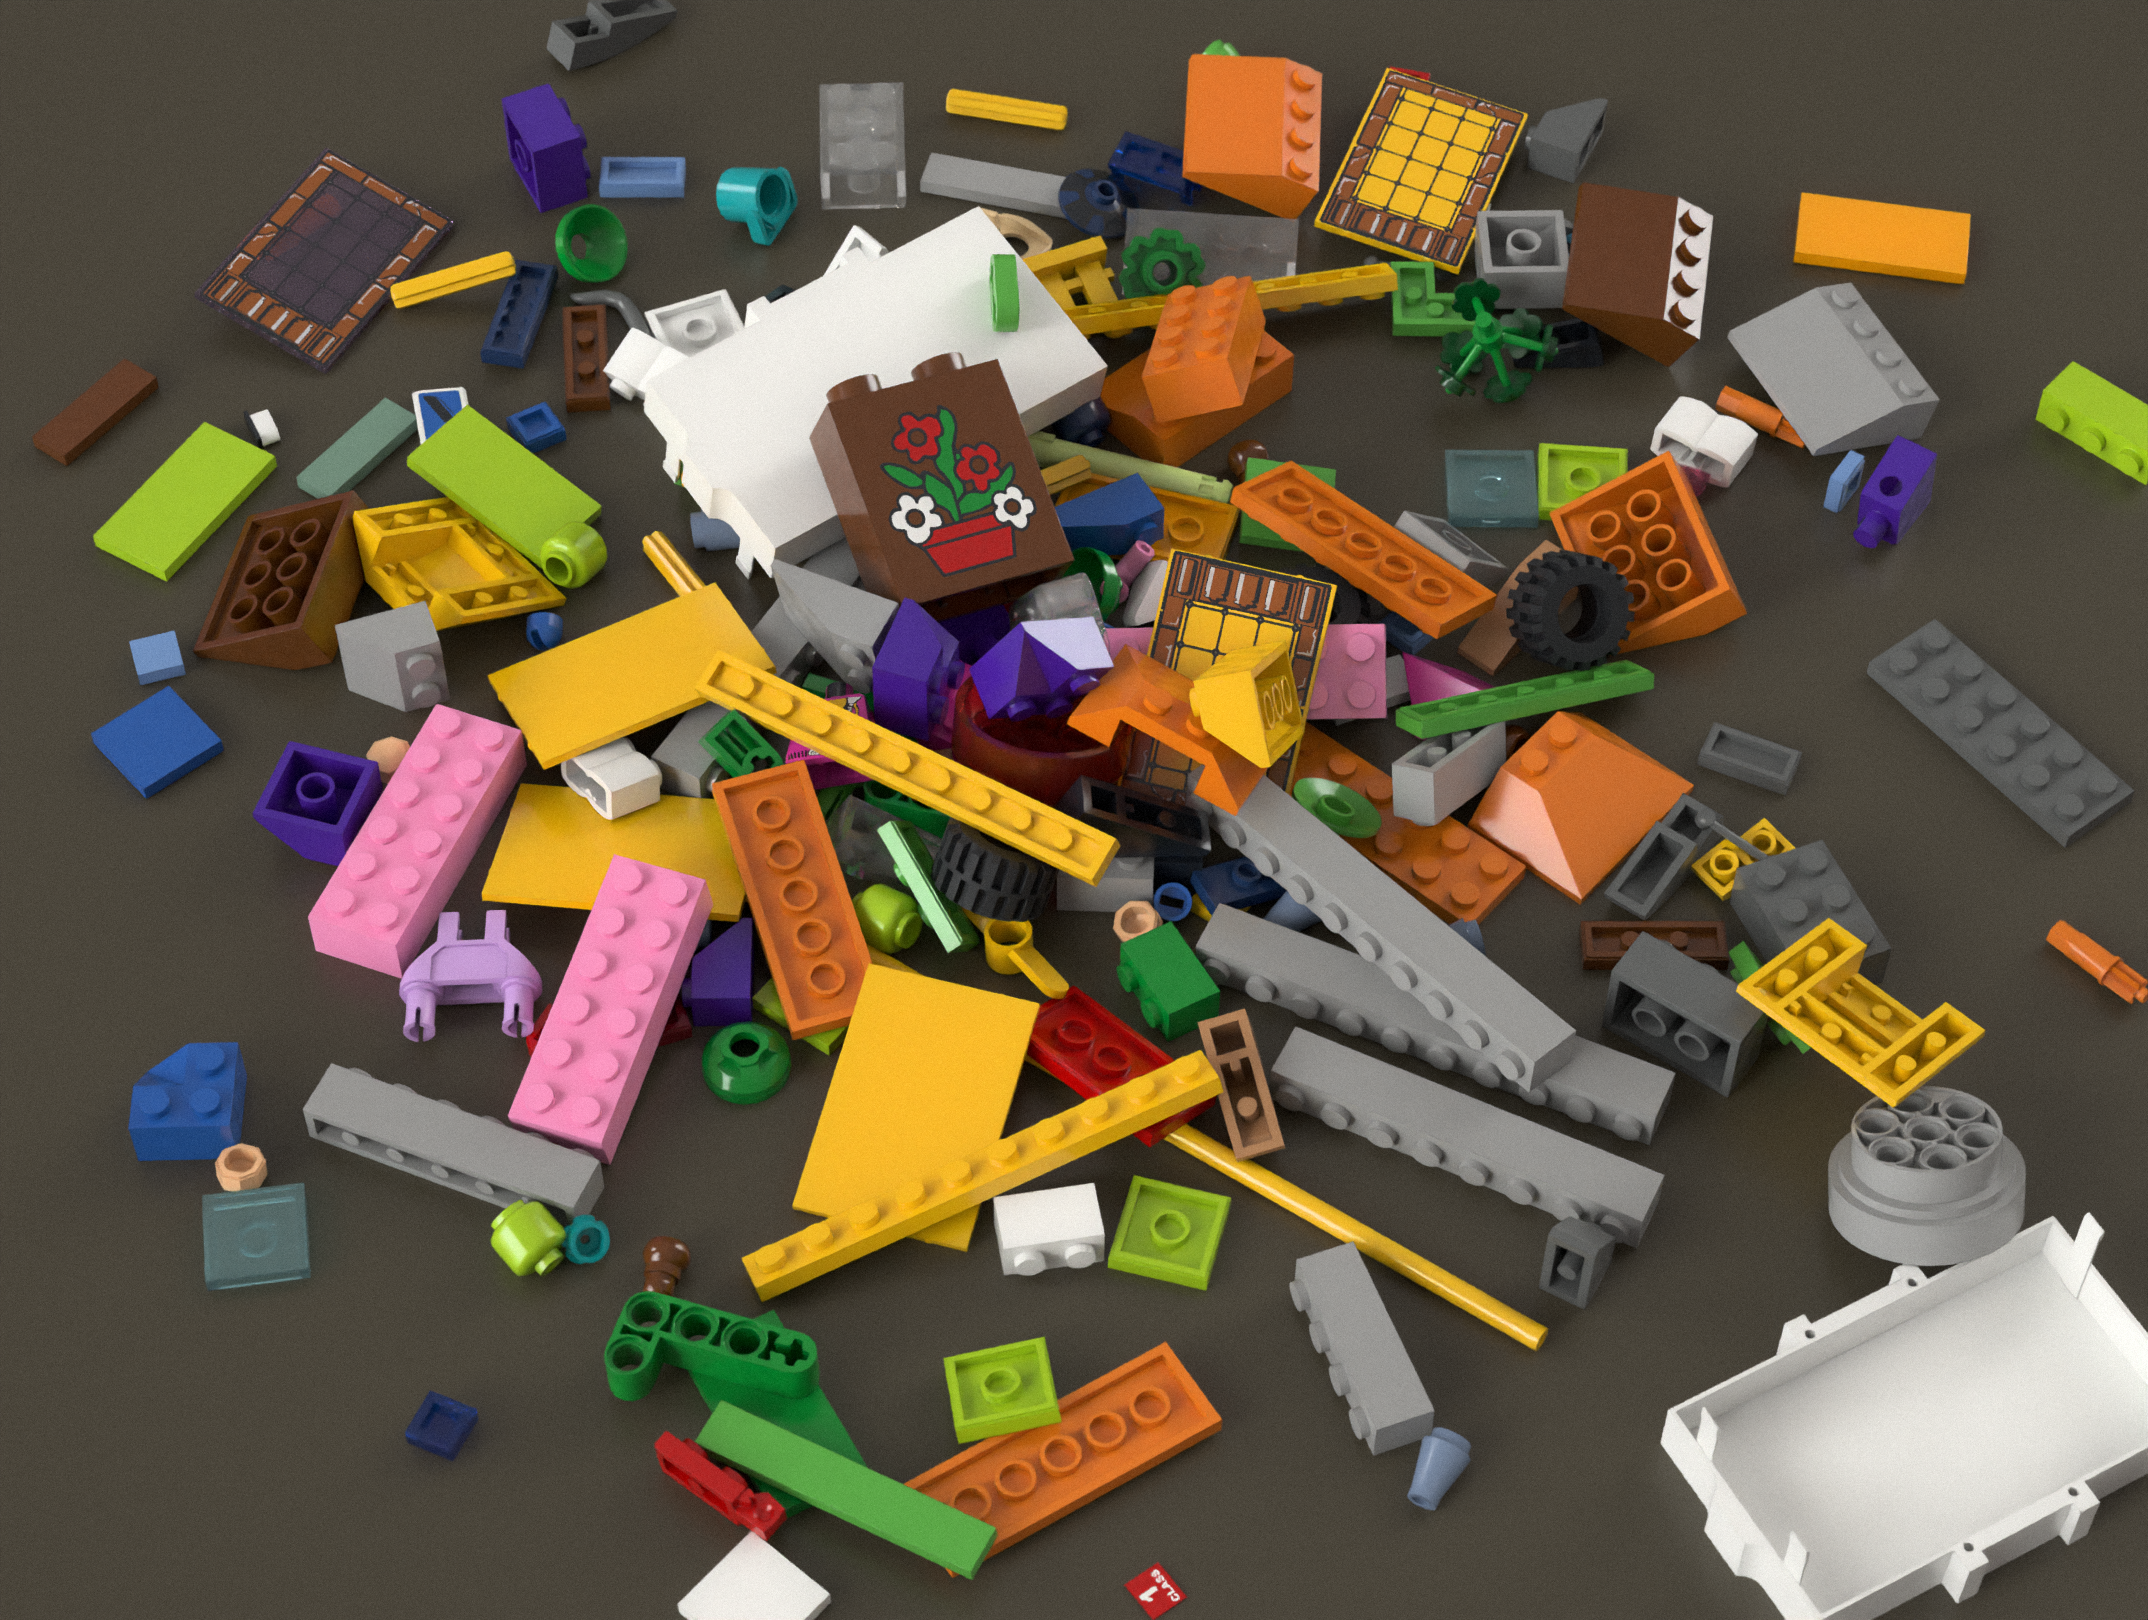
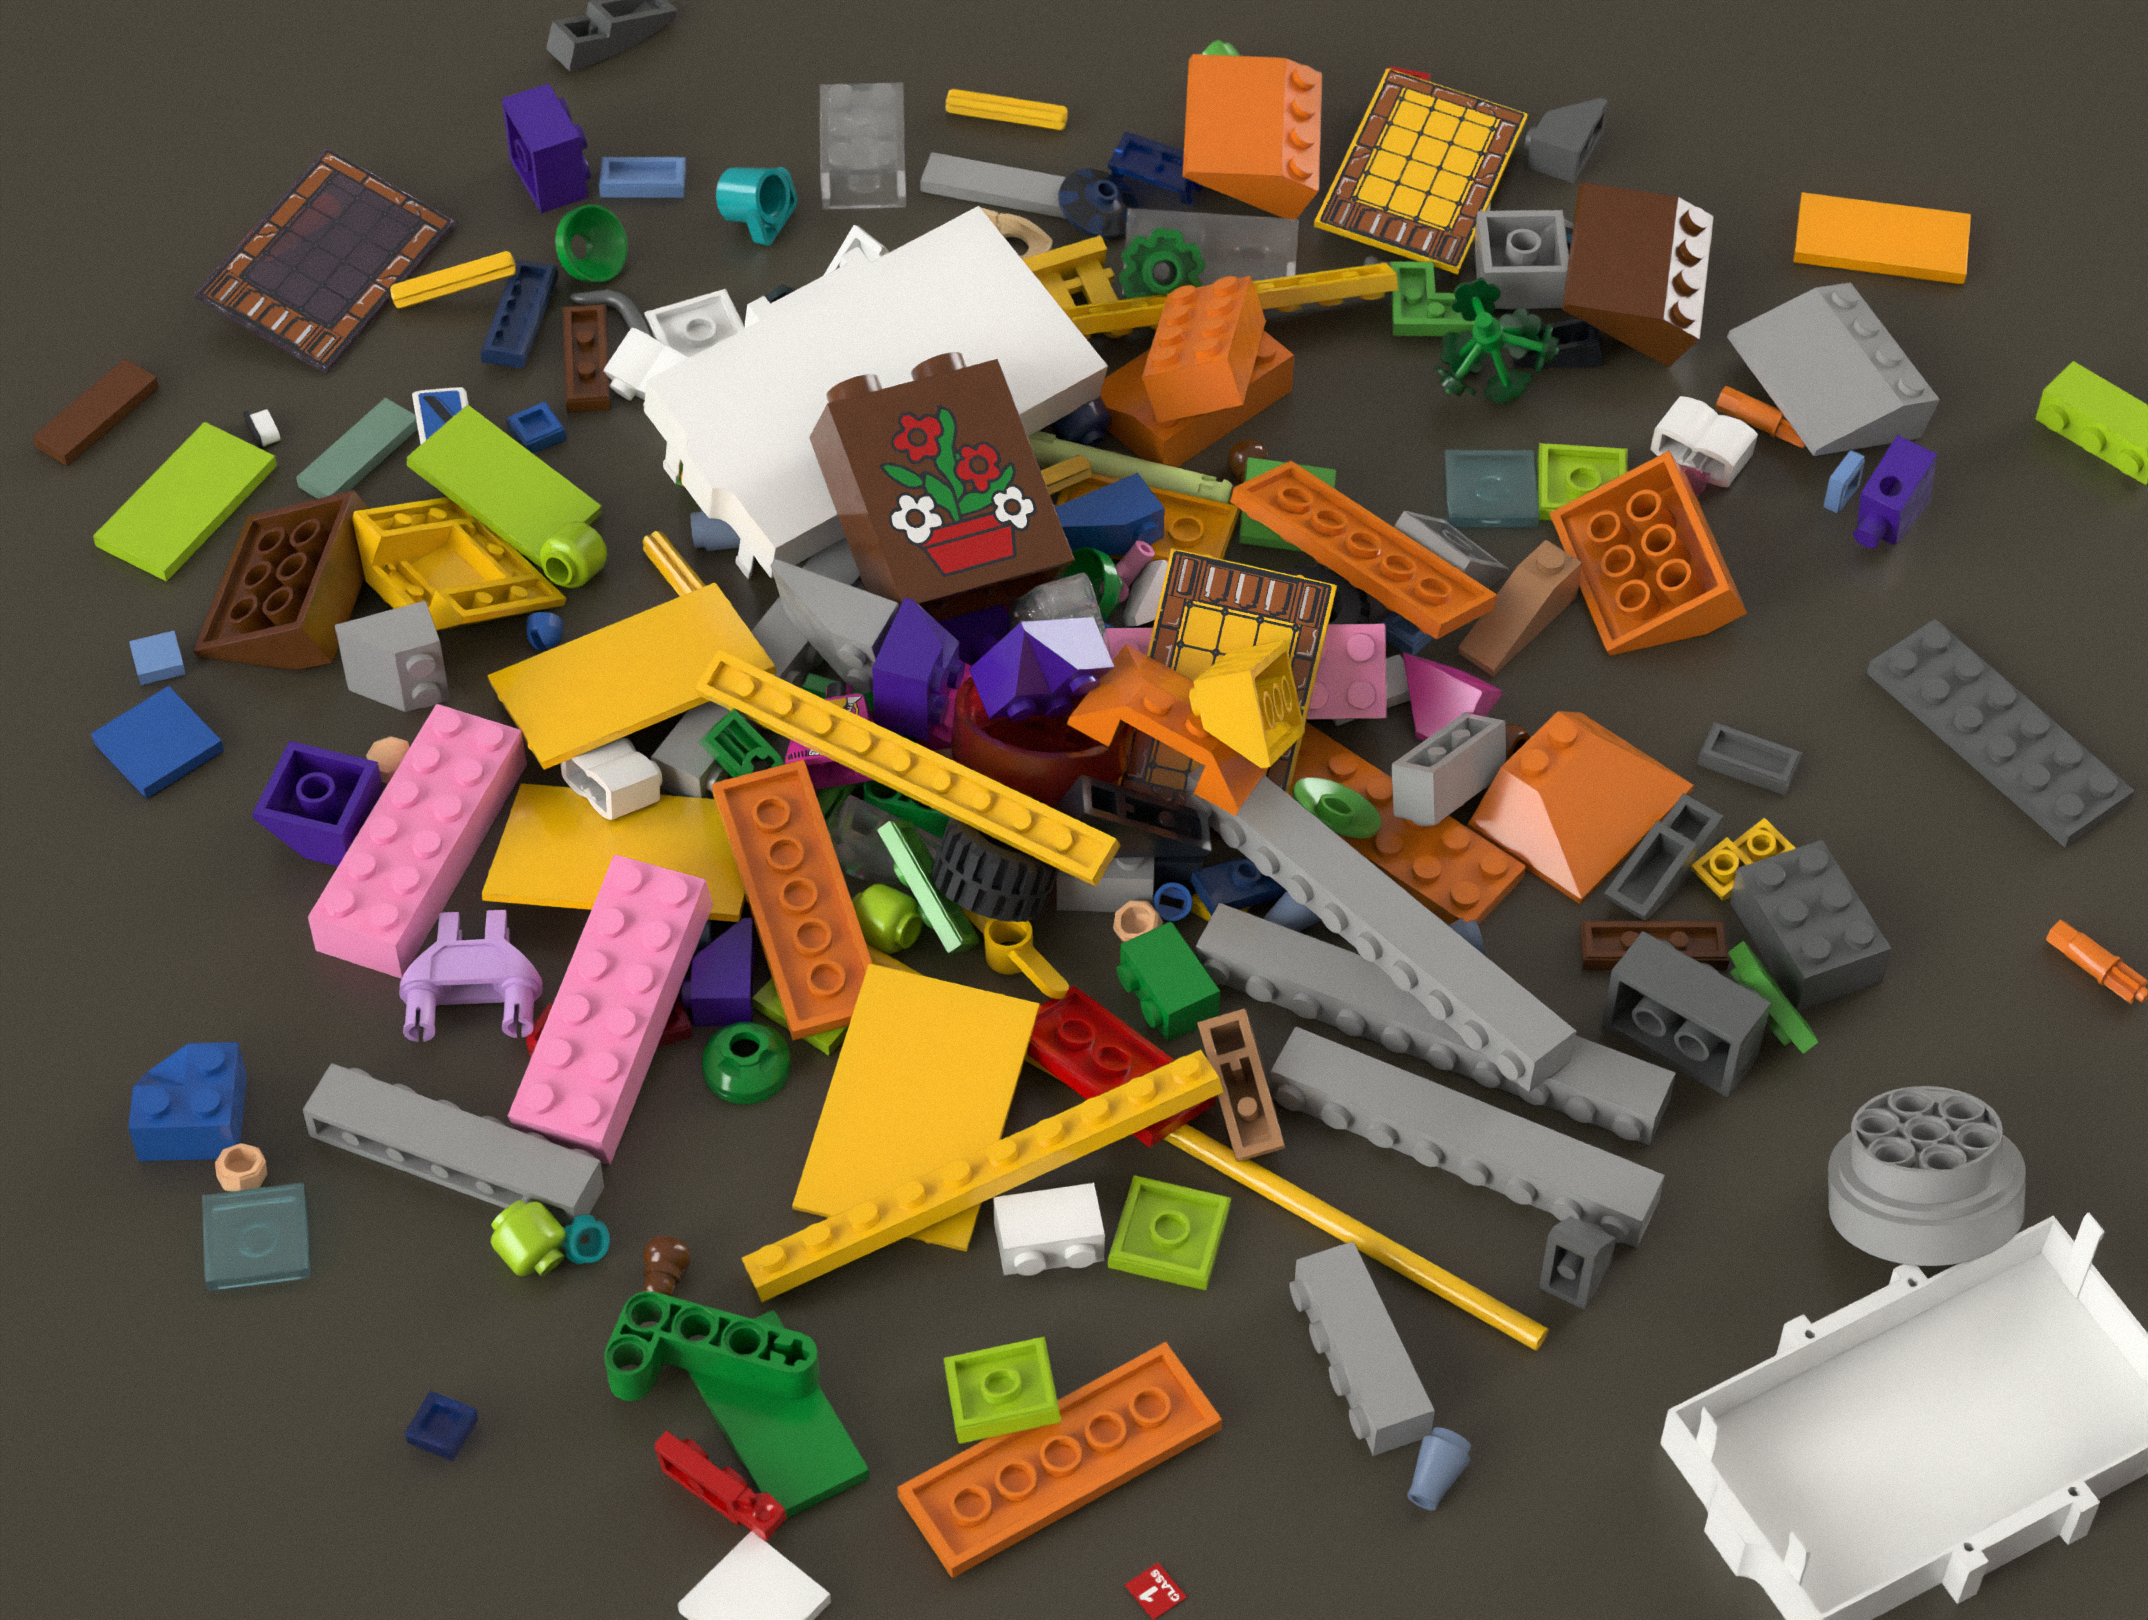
bright green tile [695,1400,998,1580] -> none
bright green beam [989,254,1020,332] -> none
bright green tile [1396,660,1654,739] -> none
black tyre [1506,550,1635,671] -> none
dark grey hinge [1695,808,1775,861] -> none
yellow slope [1736,918,1986,1108] -> none

